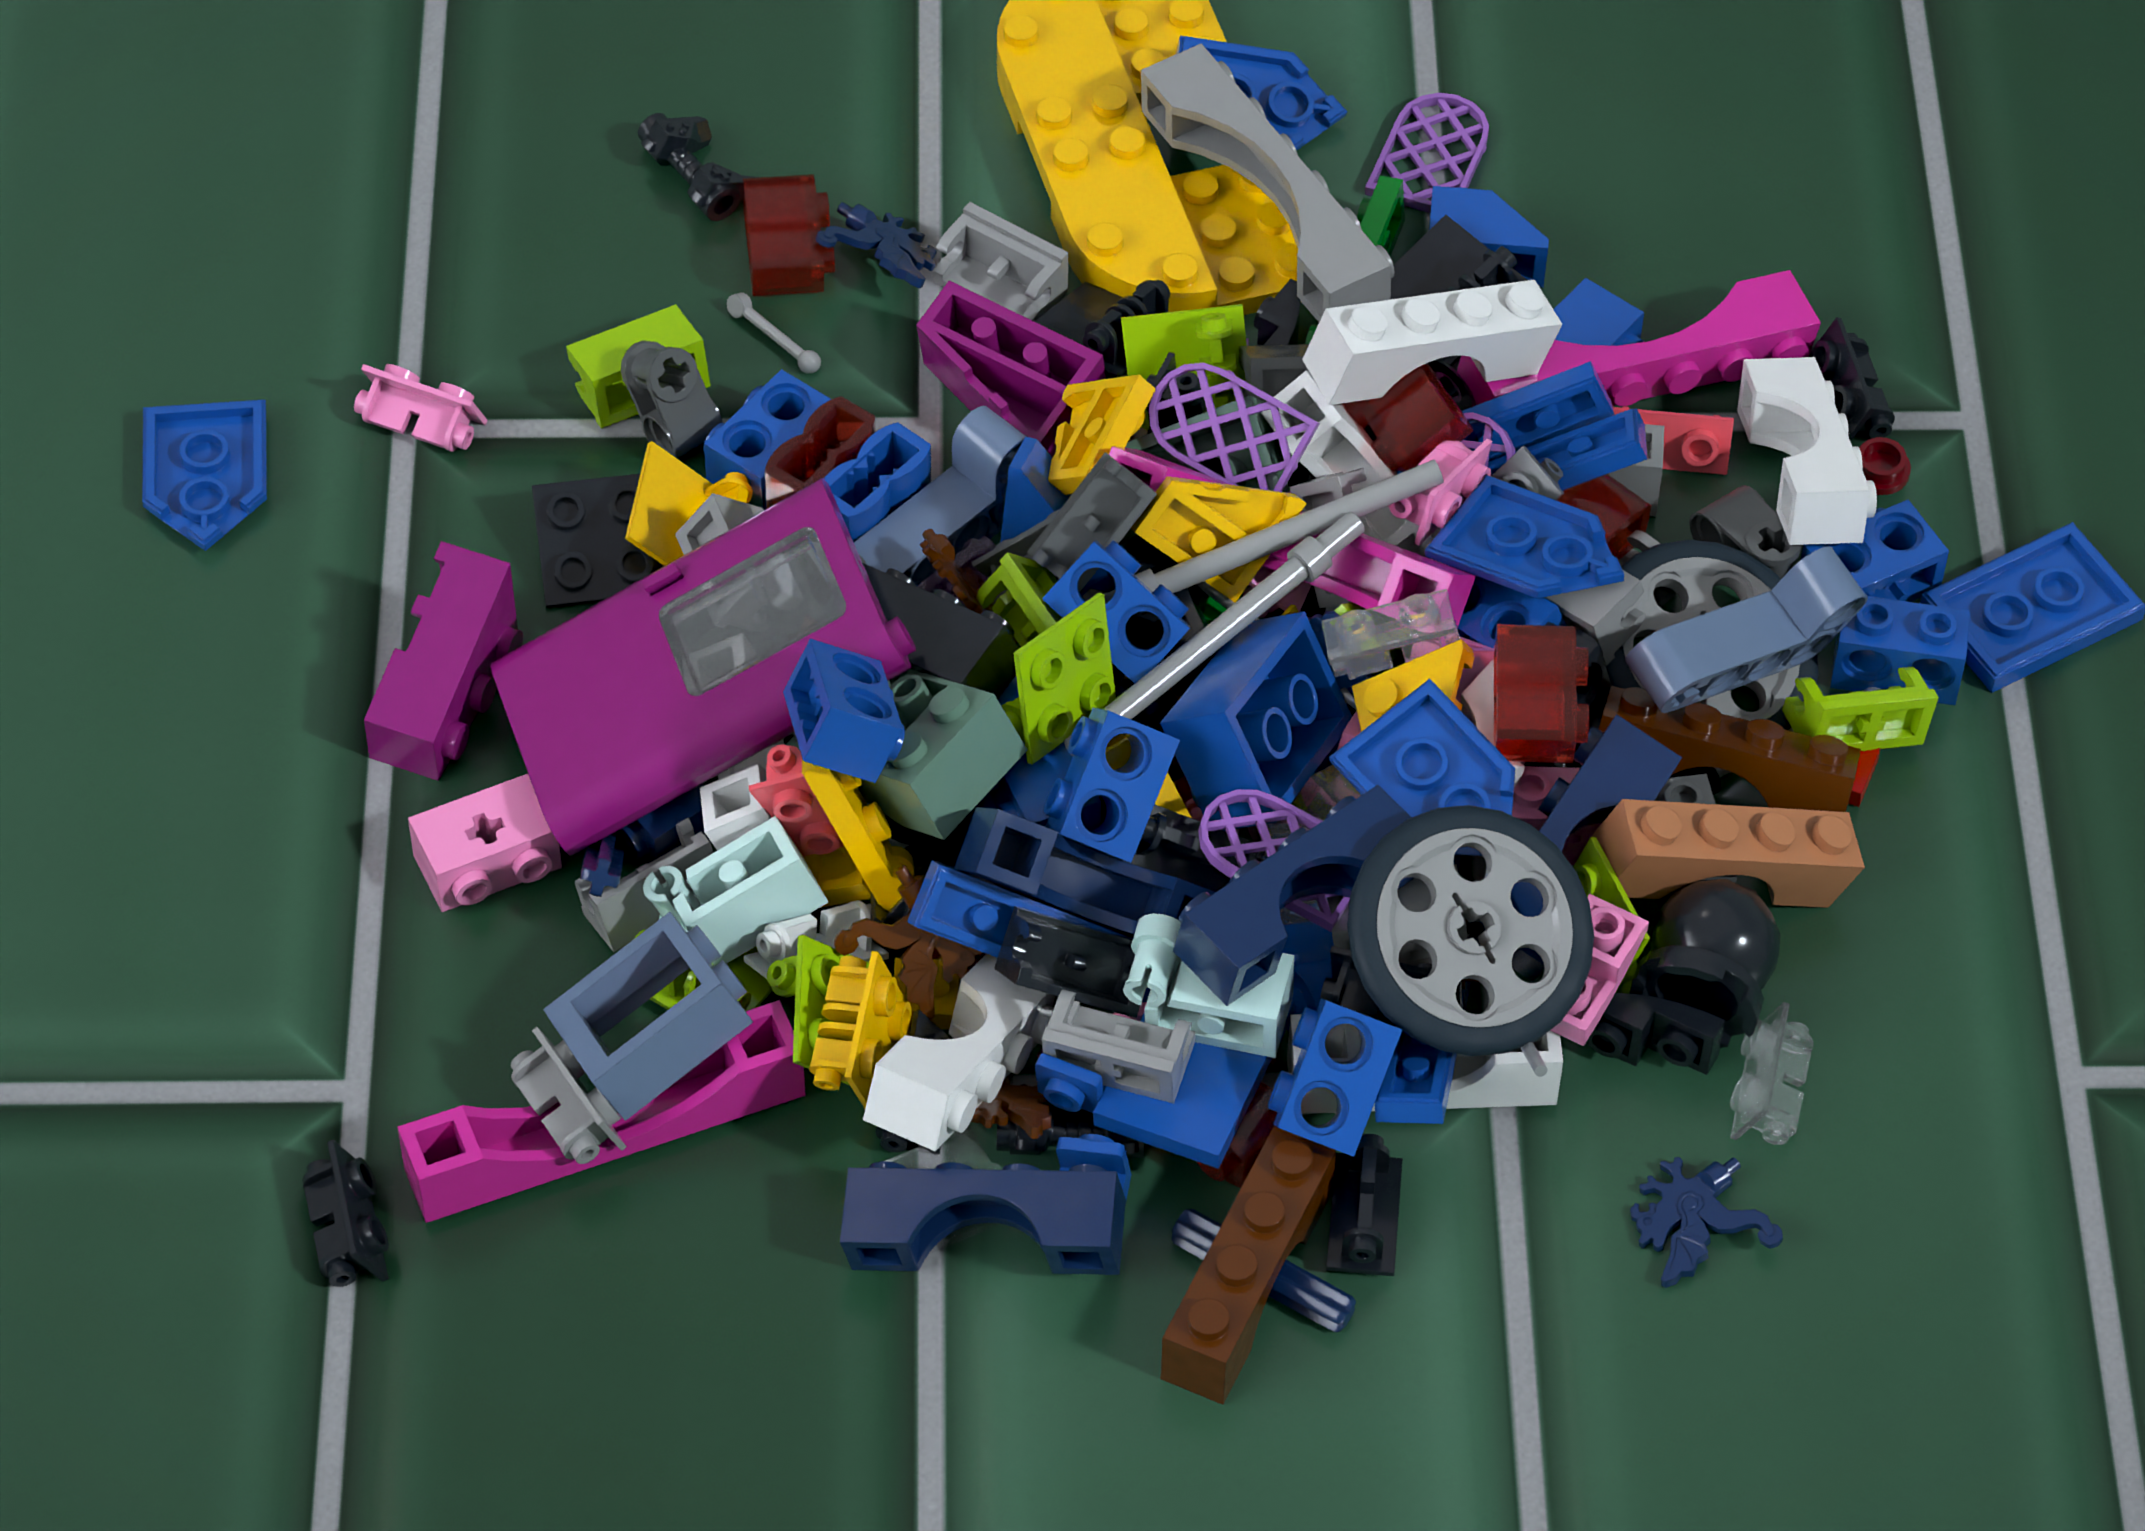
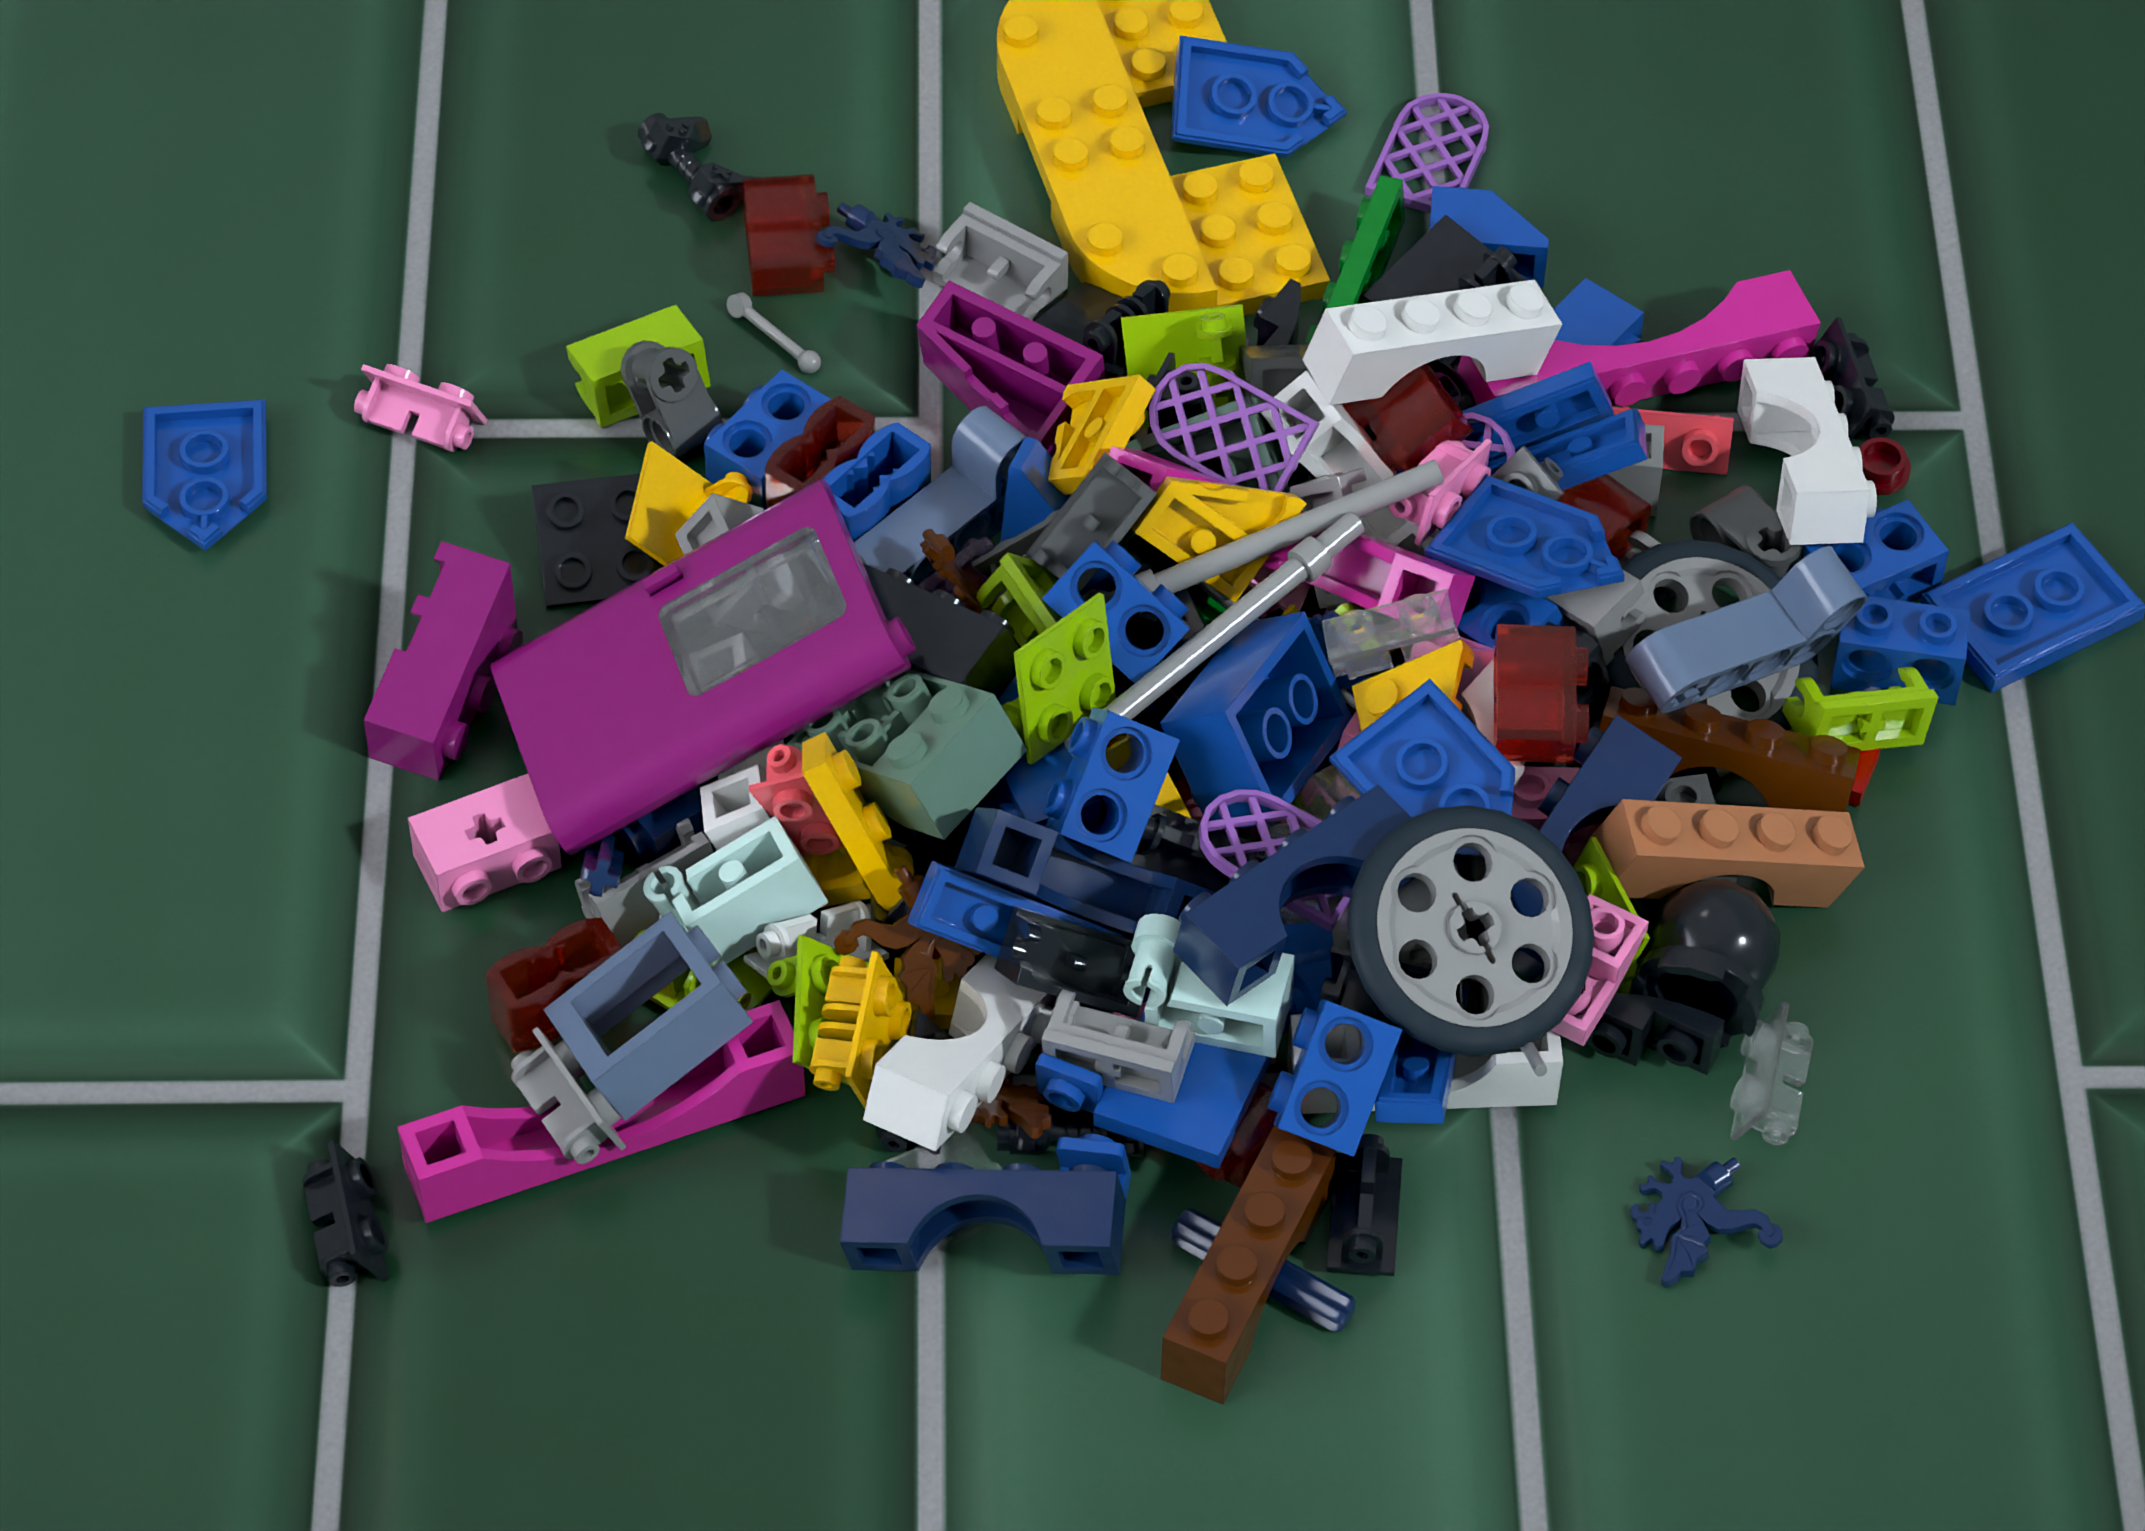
blue brick [783,638,905,783] -> none
light grey arch [1141,43,1395,322] -> none
none -> clear red brick [485,918,623,1052]

